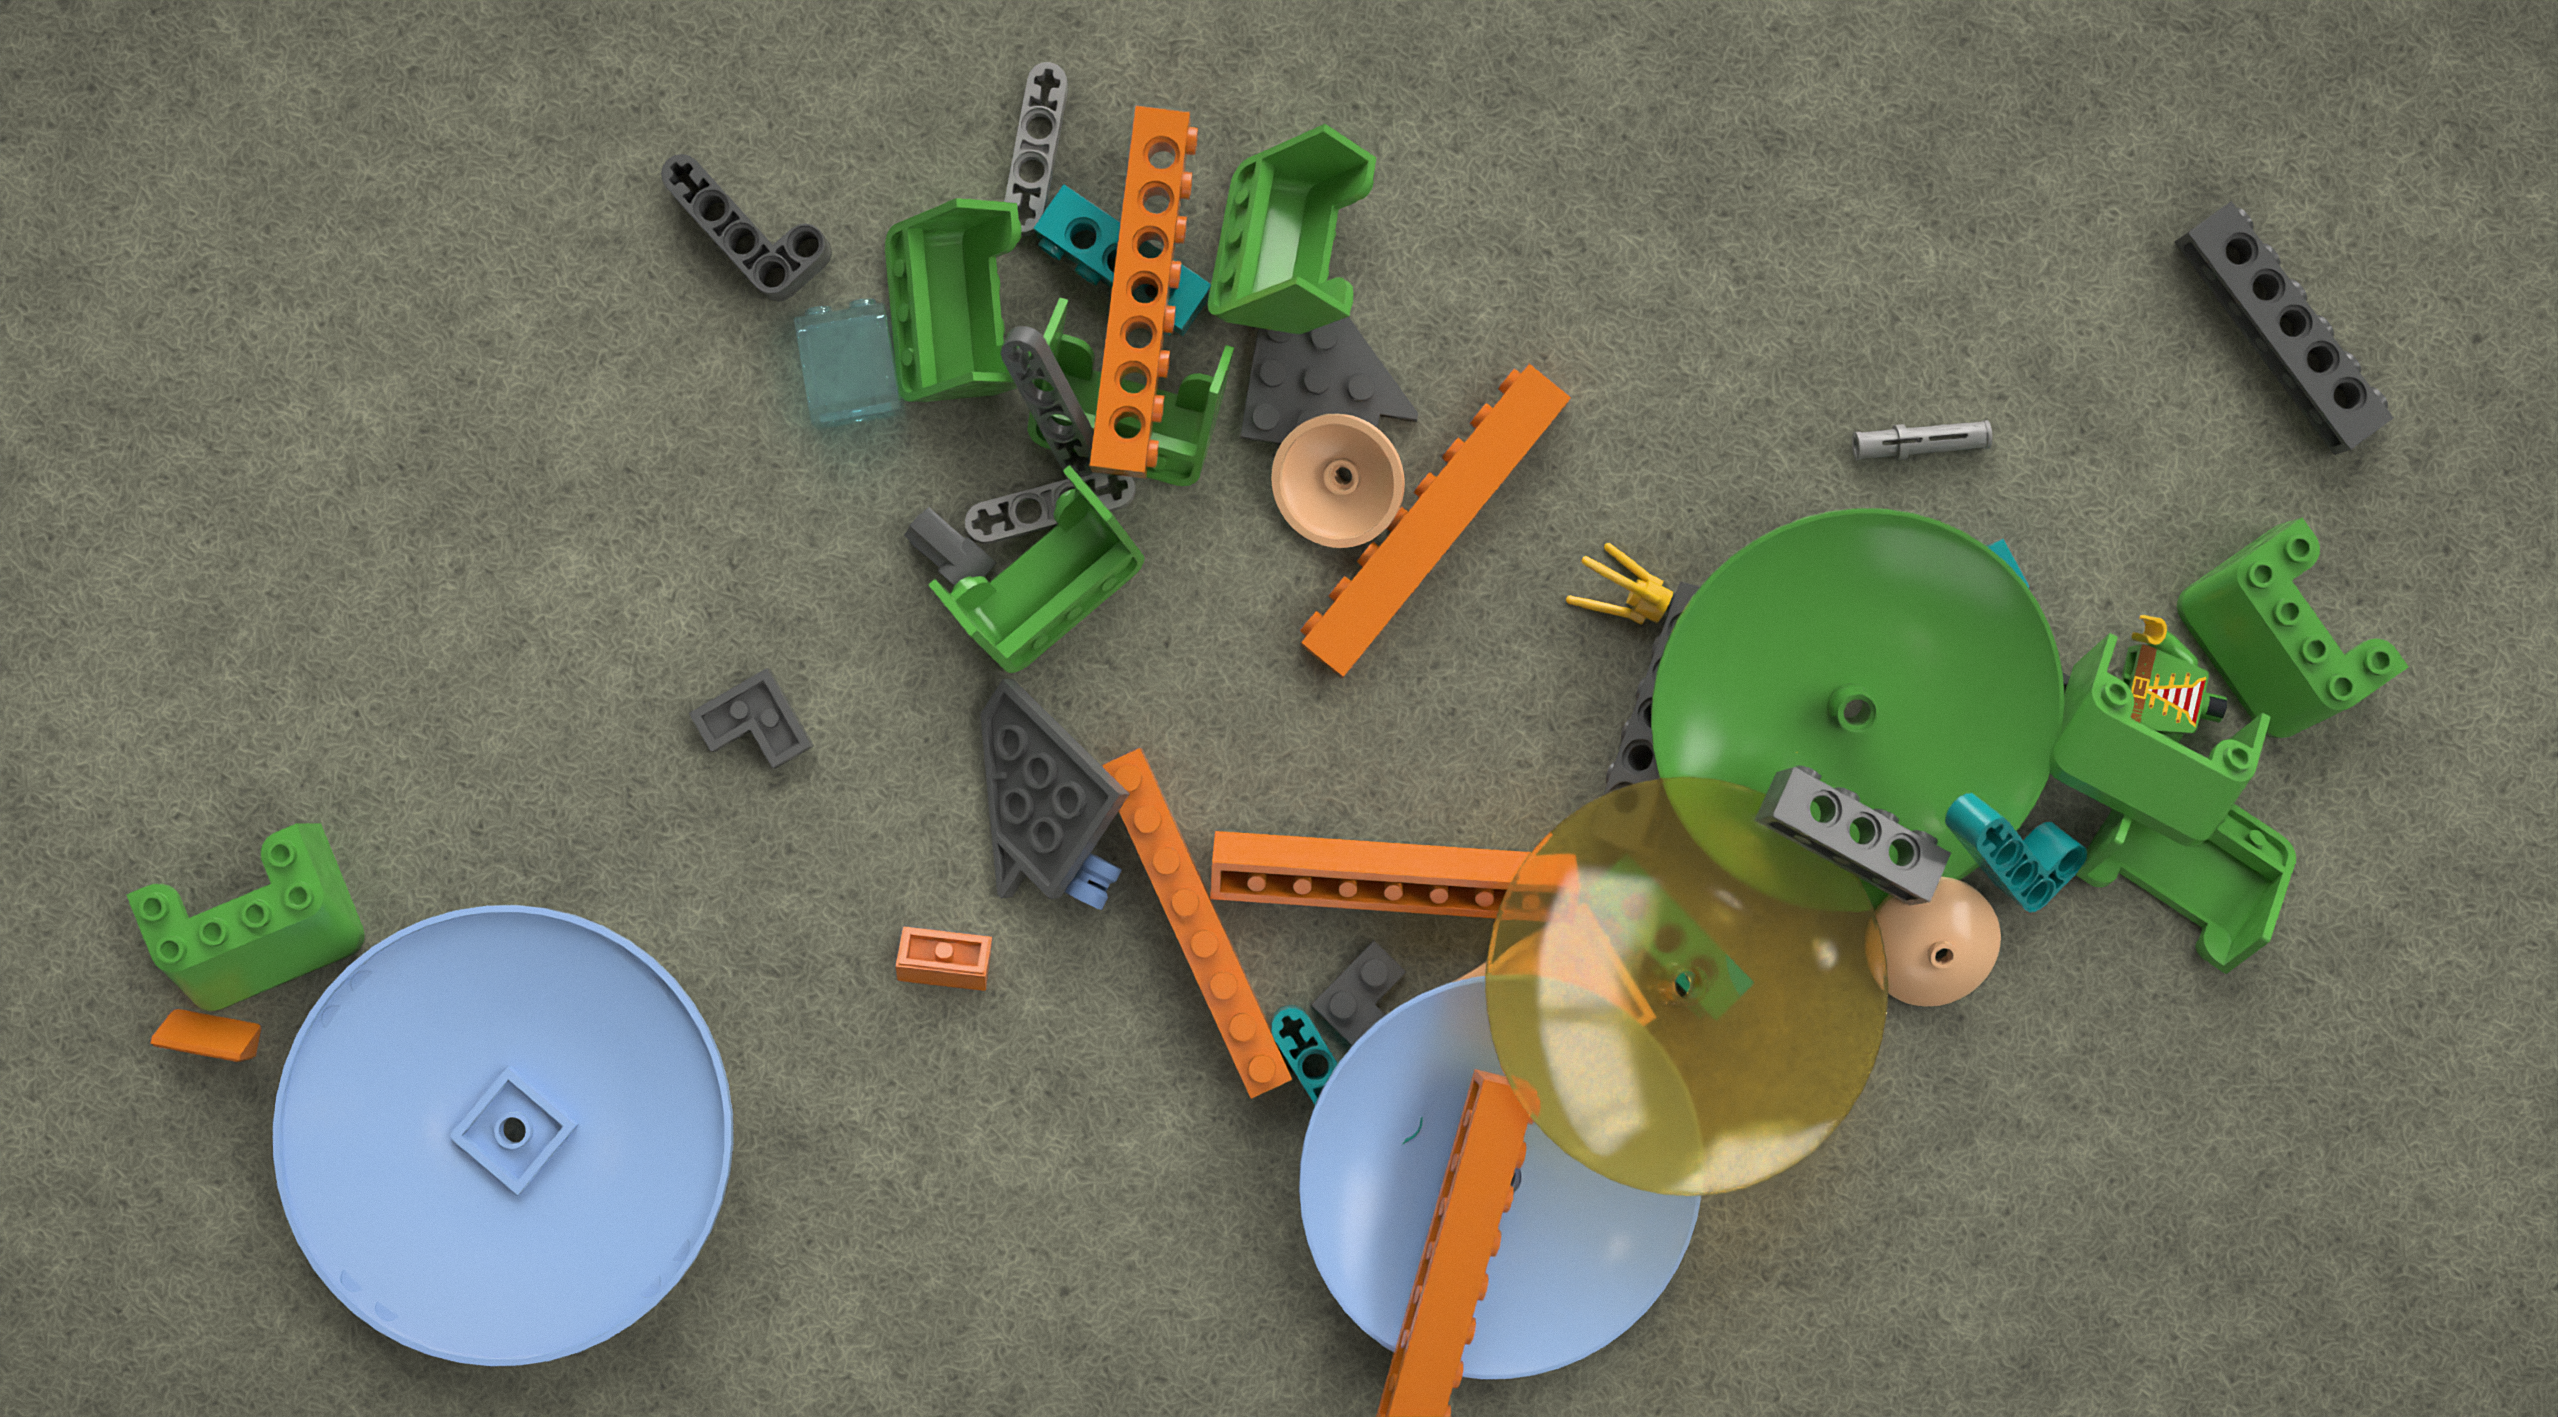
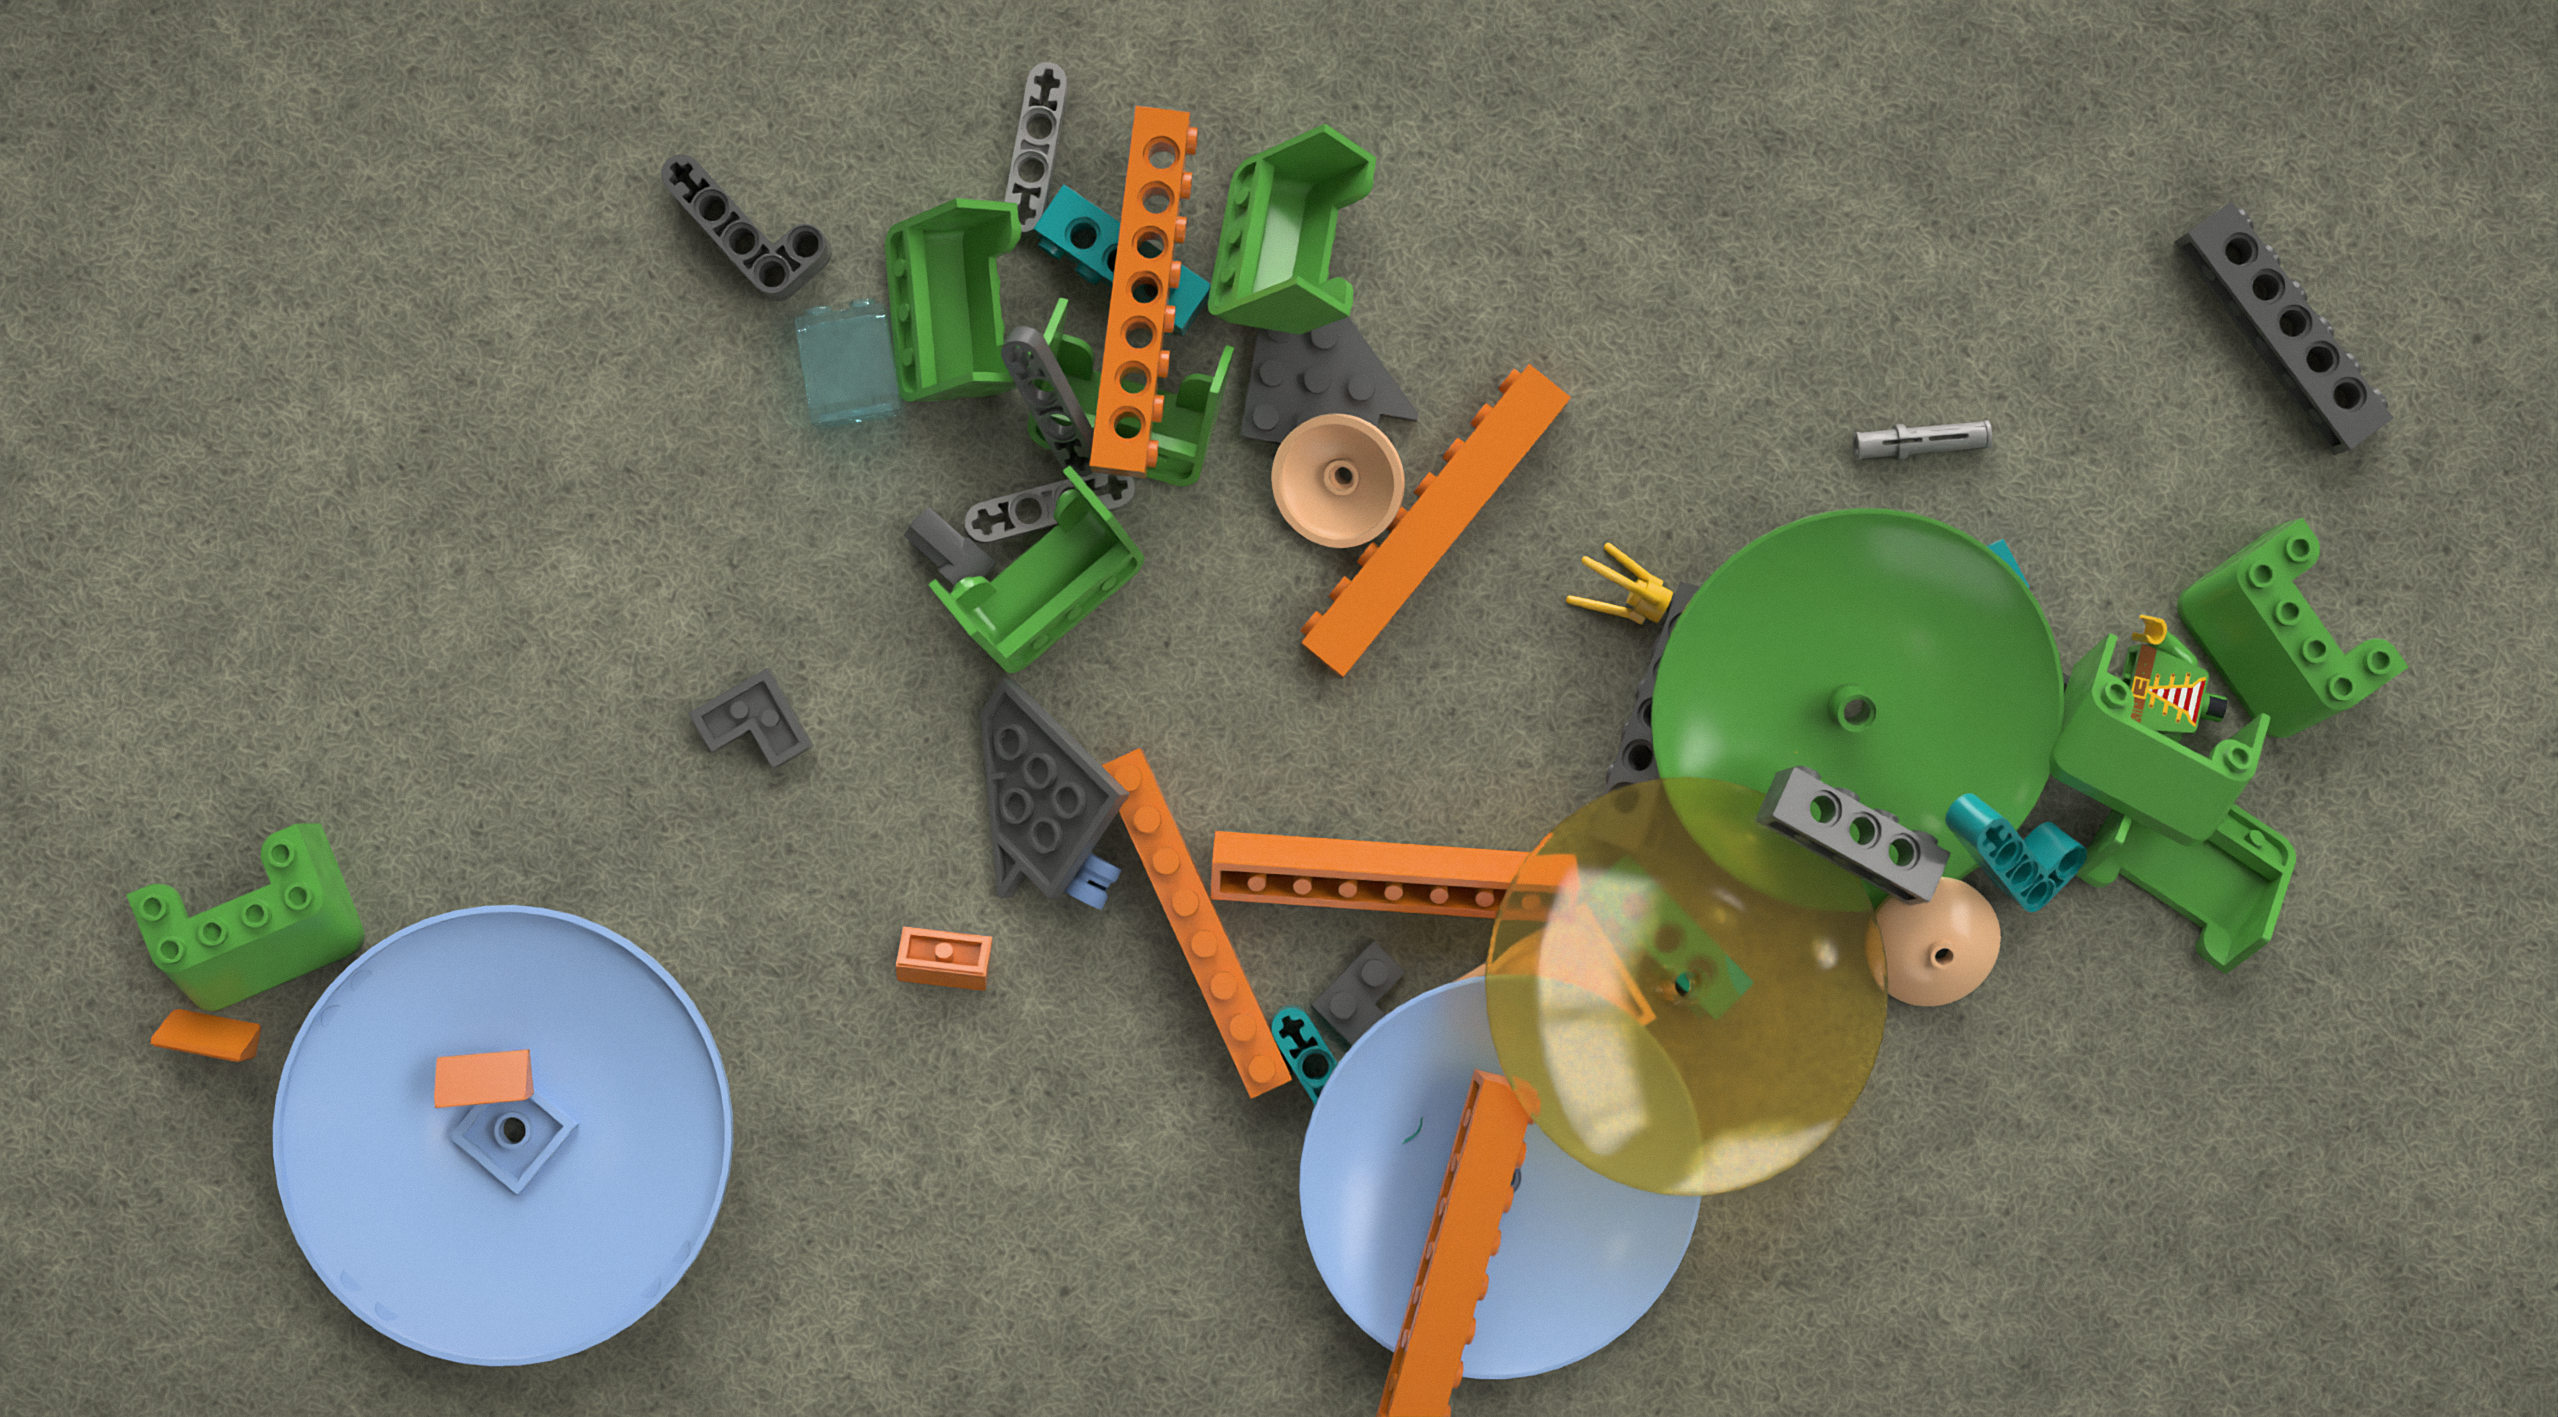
none -> orange slope [434,1049,534,1108]

